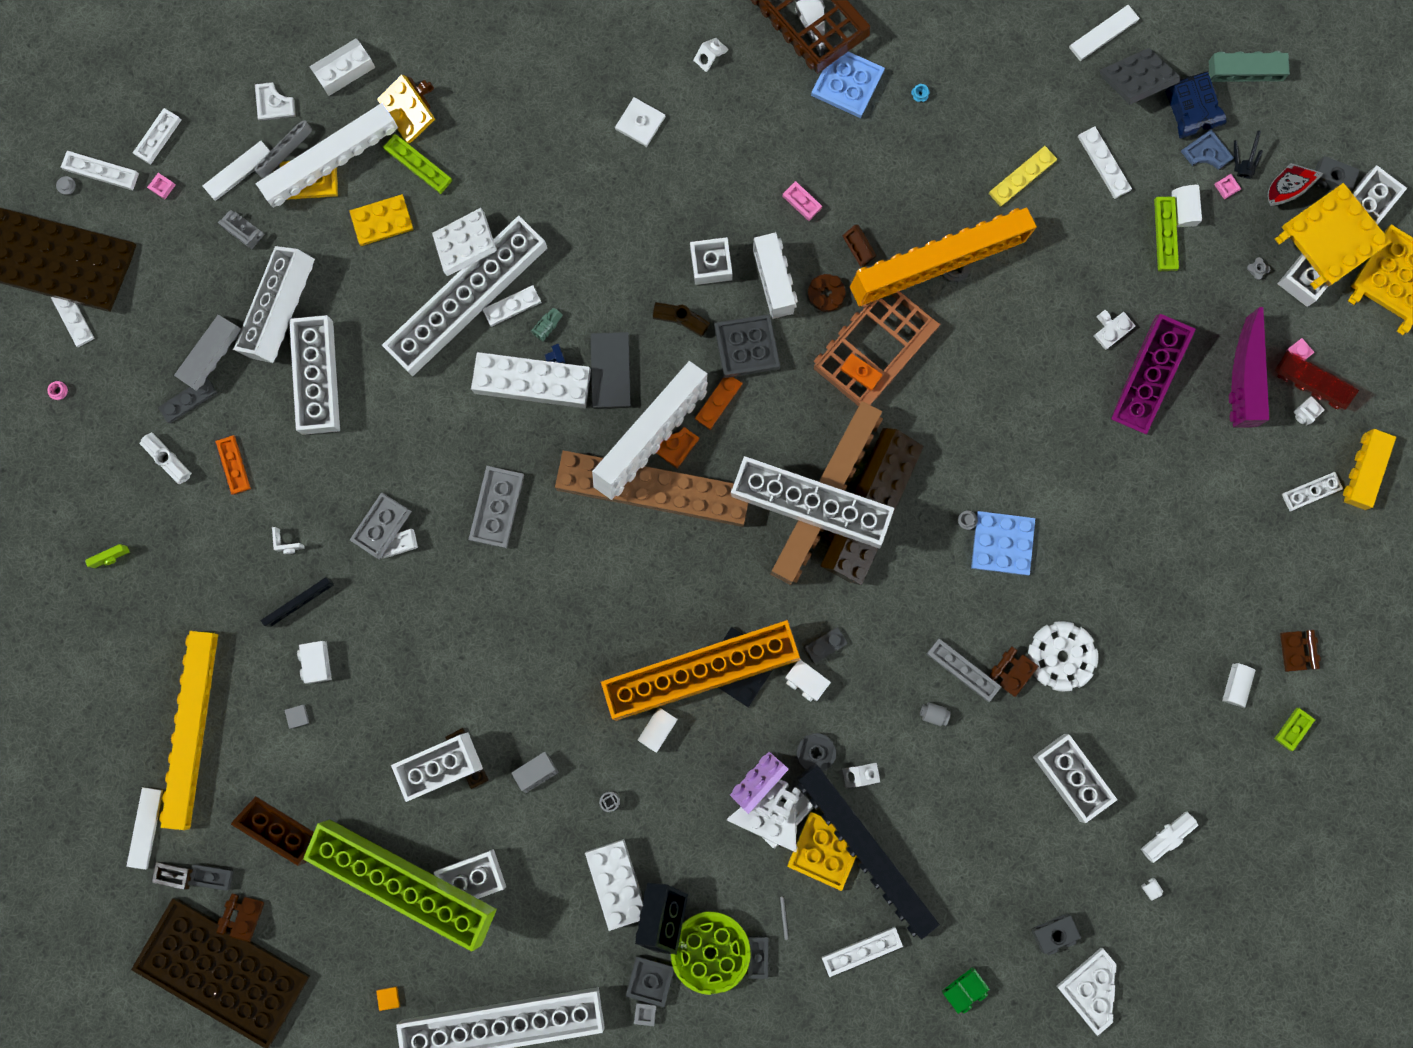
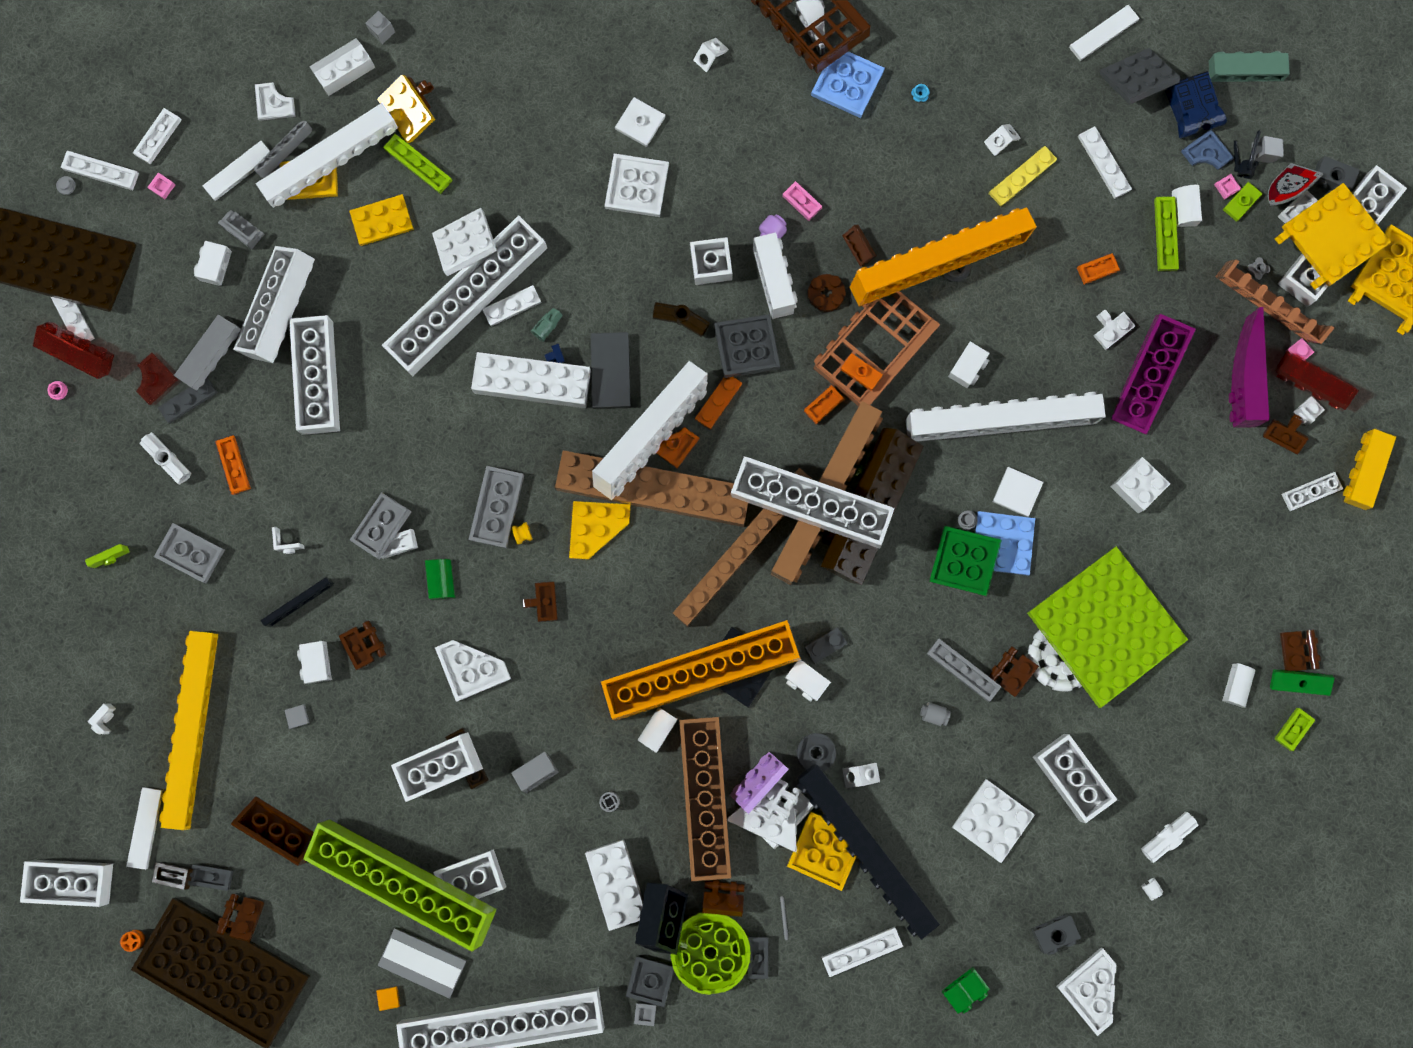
none -> white brick [20,859,113,907]
none -> clear red brick [33,322,114,379]
none -> white bracket [88,704,116,735]
none -> orange wheel [120,930,145,952]
none -> clear red tile [136,353,178,405]
none -> light grey plate [154,523,225,583]
none -> white brick [194,241,232,286]
none -> reddish brown plate [339,621,387,670]
none -> light grey brick [365,11,395,44]
none -> tile [378,928,467,999]
none -> green brick [425,559,455,600]
none -> white plate [435,640,511,702]
none -> yellow wheel [512,522,533,545]
none -> reddish brown plate [523,582,558,622]
none -> yellow plate [569,501,631,560]
none -> white plate [605,154,669,217]
none -> medium nougat brick [673,468,813,627]
none -> medium nougat brick [679,717,731,881]
none -> reddish brown plate [702,880,745,917]
none -> lavender head [759,214,787,238]
none -> orange plate [804,385,845,425]
none -> white brick [905,392,1106,441]
none -> green plate [929,526,1002,597]
none -> white brick [948,341,989,388]
none -> white plate [952,779,1035,863]
none -> white bracket [984,124,1021,156]
none -> white tile [992,467,1043,517]
none -> lime plate [1027,546,1188,708]
none -> orange plate [1077,253,1120,285]
none -> white brick [1110,457,1170,513]
none -> nougat window [1215,259,1334,344]
none -> lime plate [1223,182,1262,222]
none -> light grey brick [1252,136,1284,163]
none -> reddish brown plate [1263,414,1308,455]
none -> green tile [1270,669,1335,696]
none -> white plate [1278,191,1318,224]

